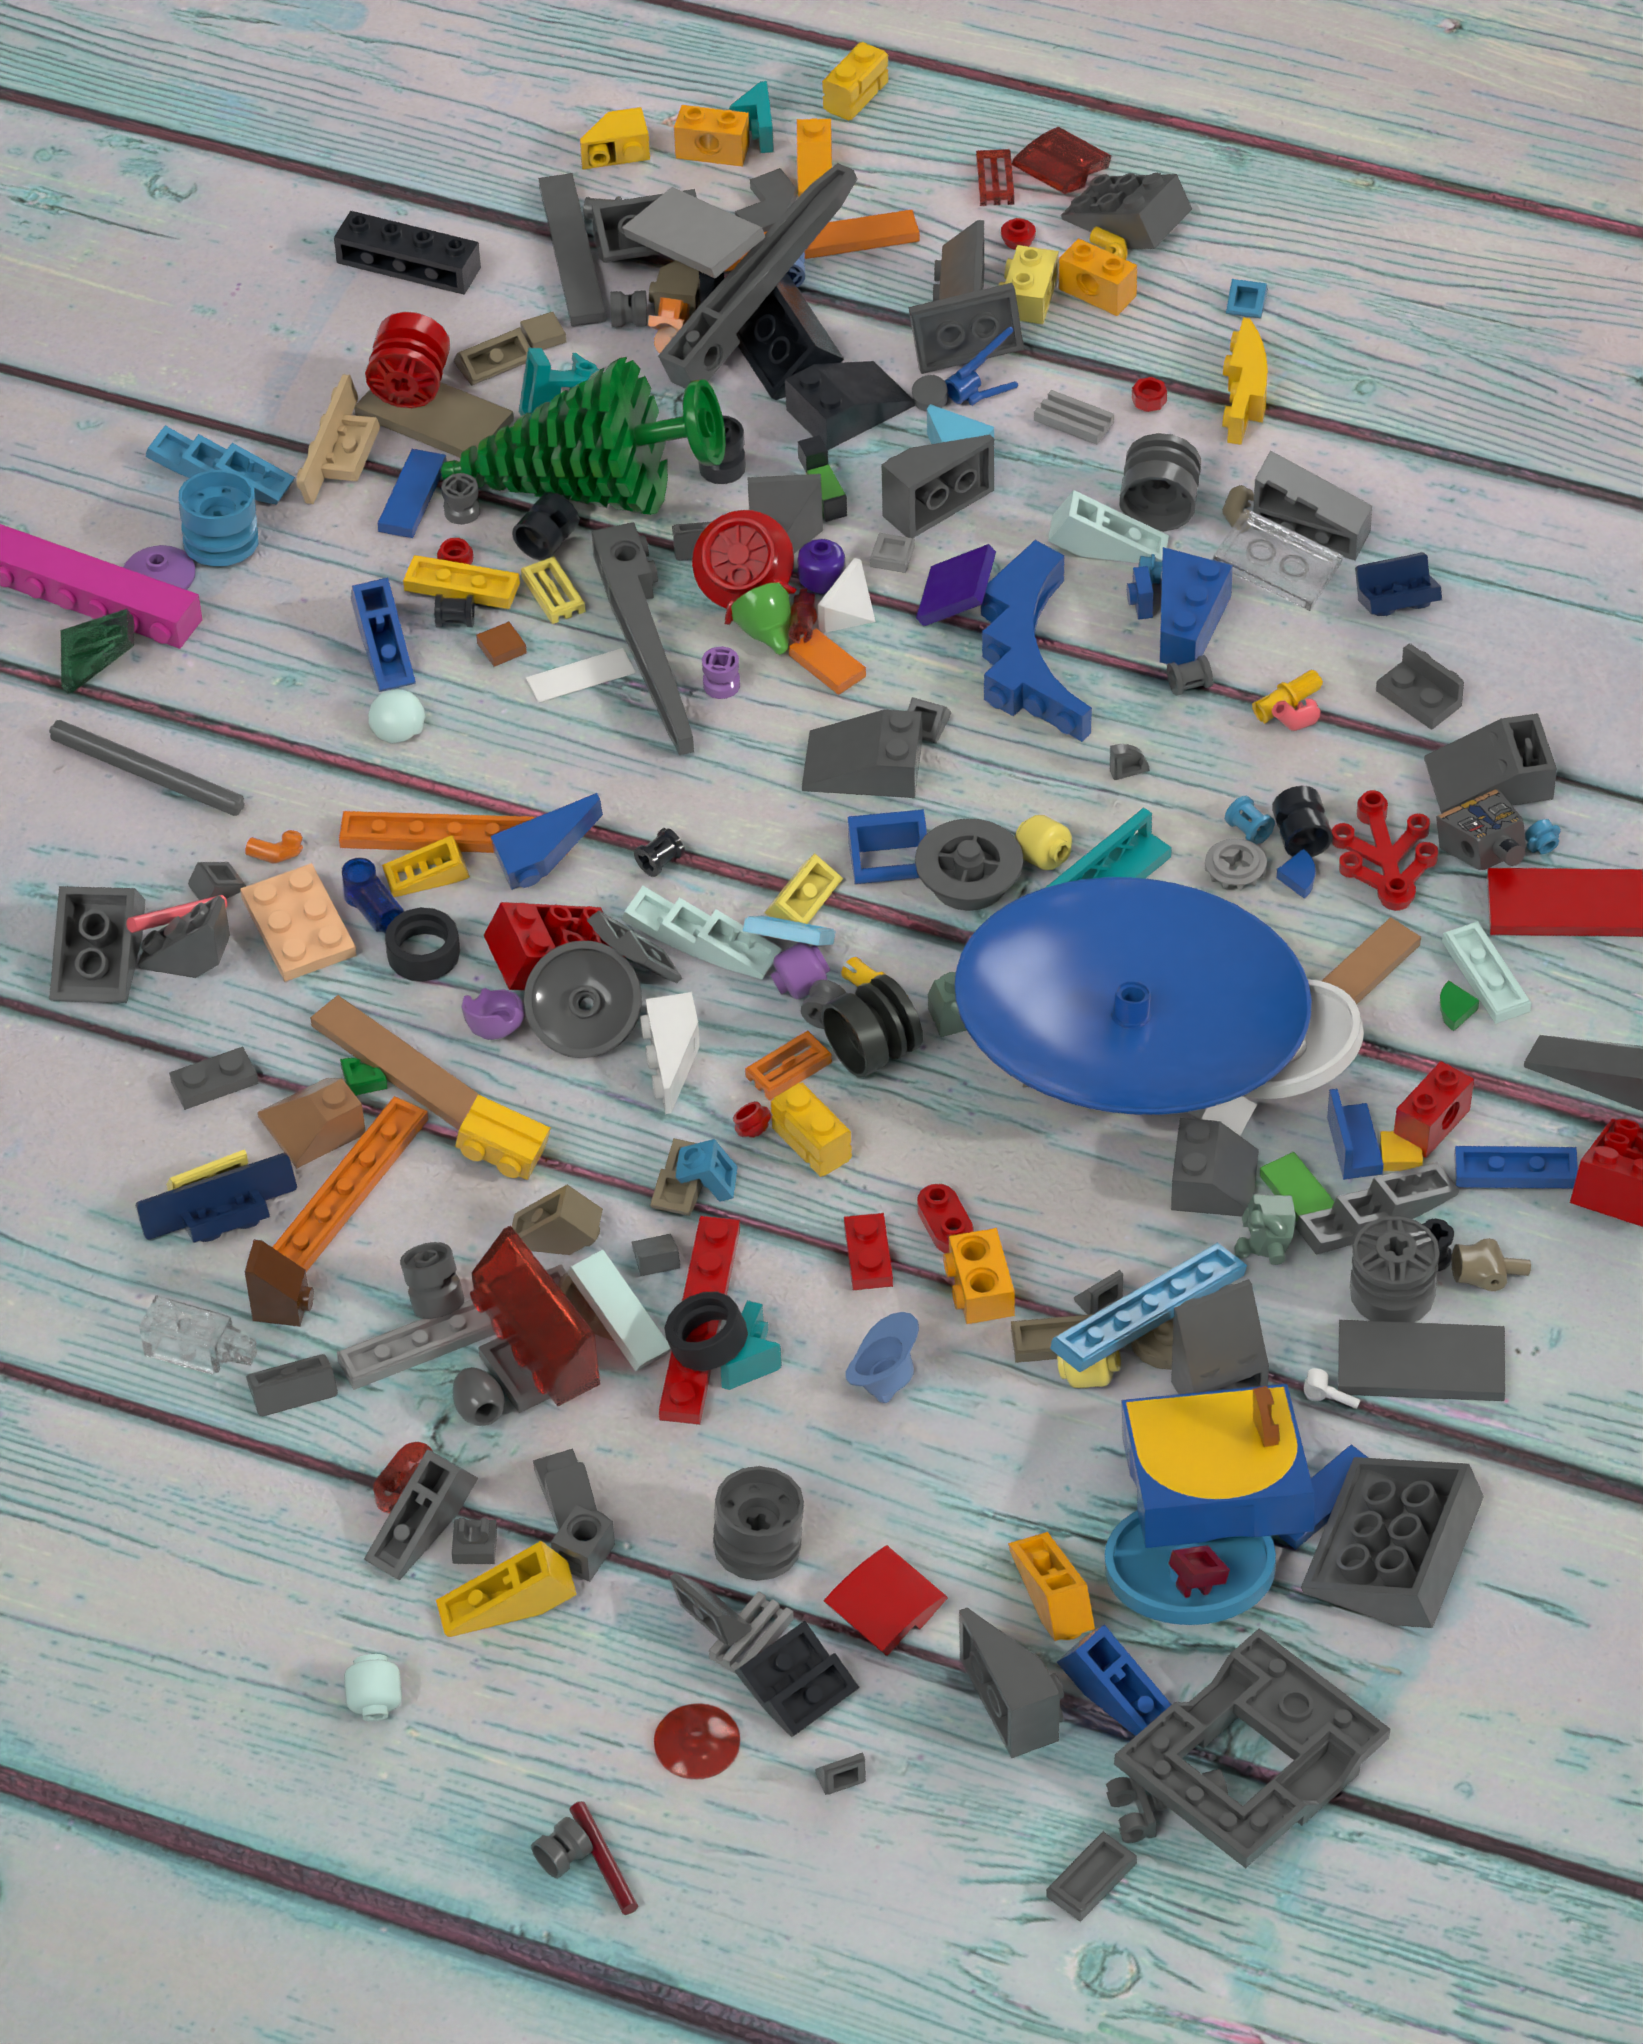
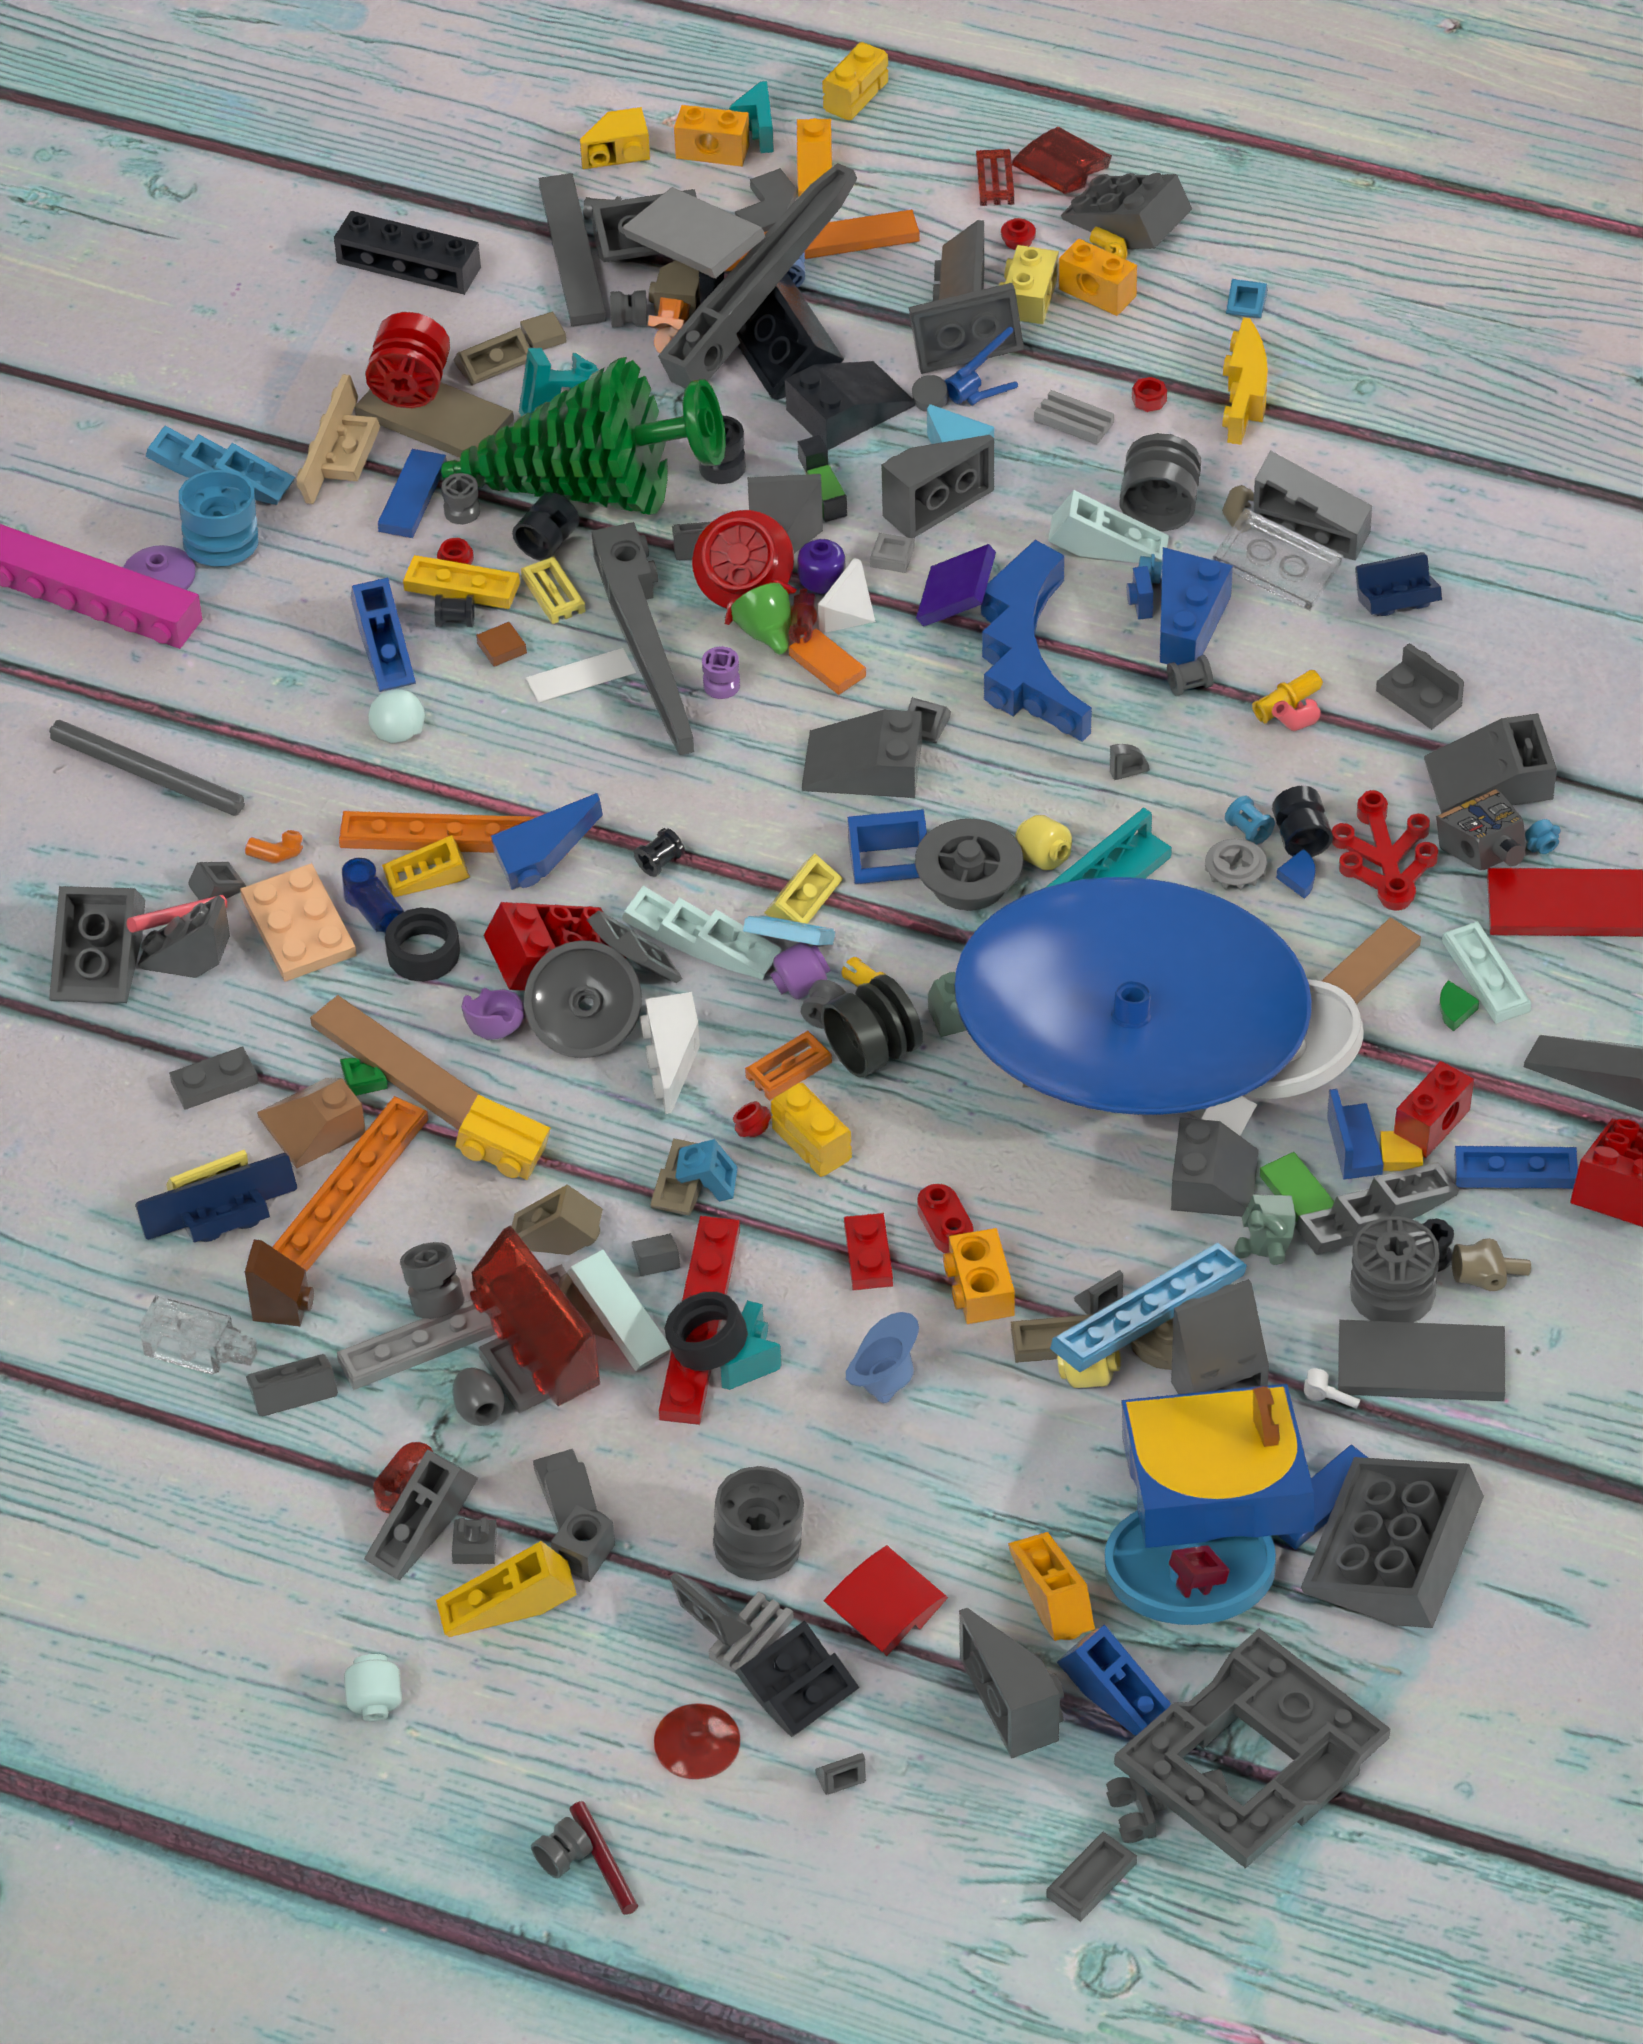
clear green wing [60,609,134,694] -> none

